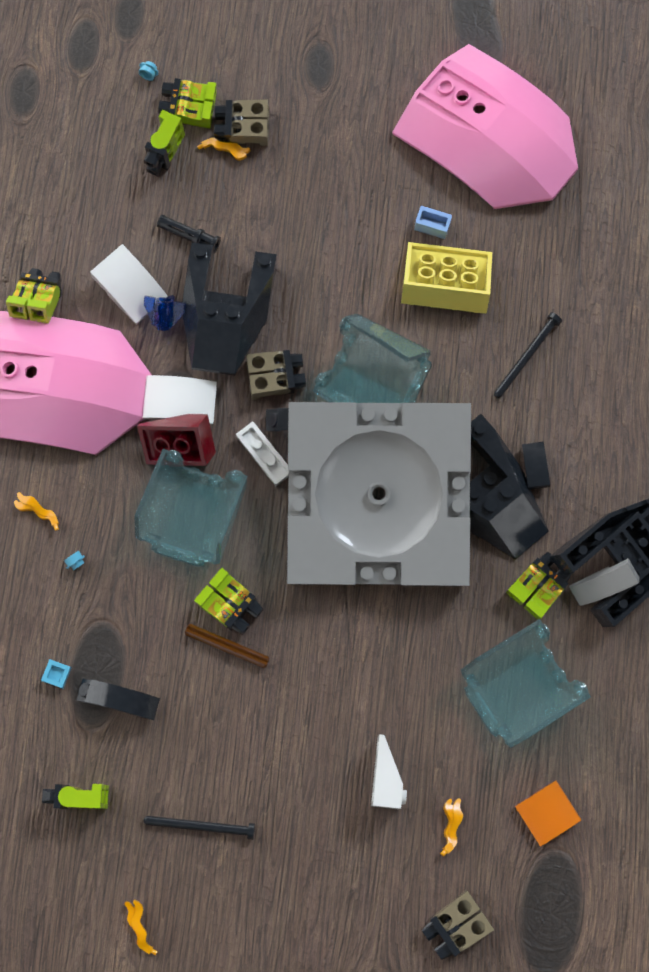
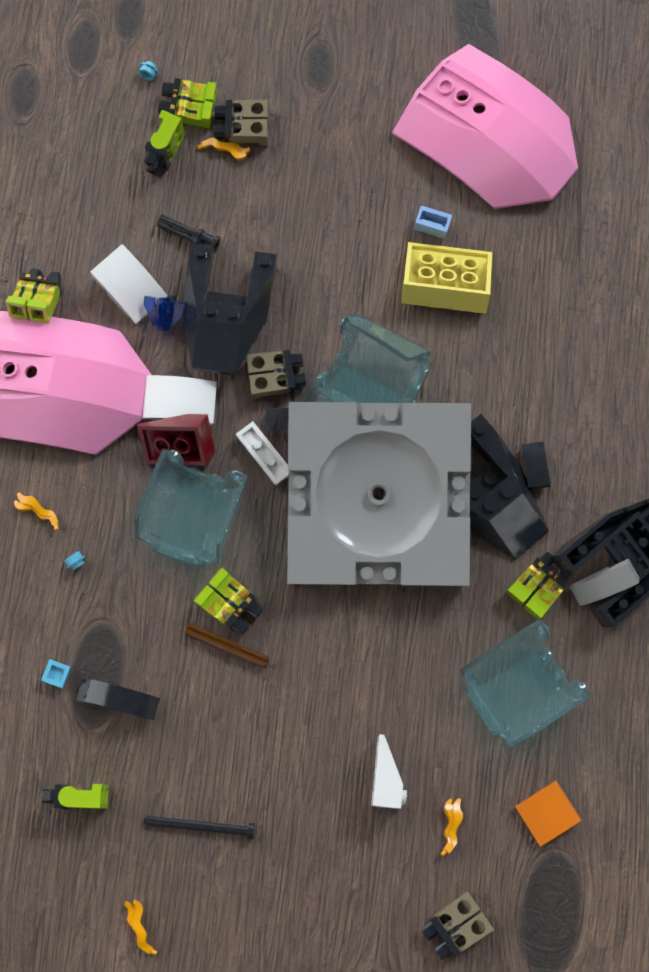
black bar [494,312,562,398] -> none

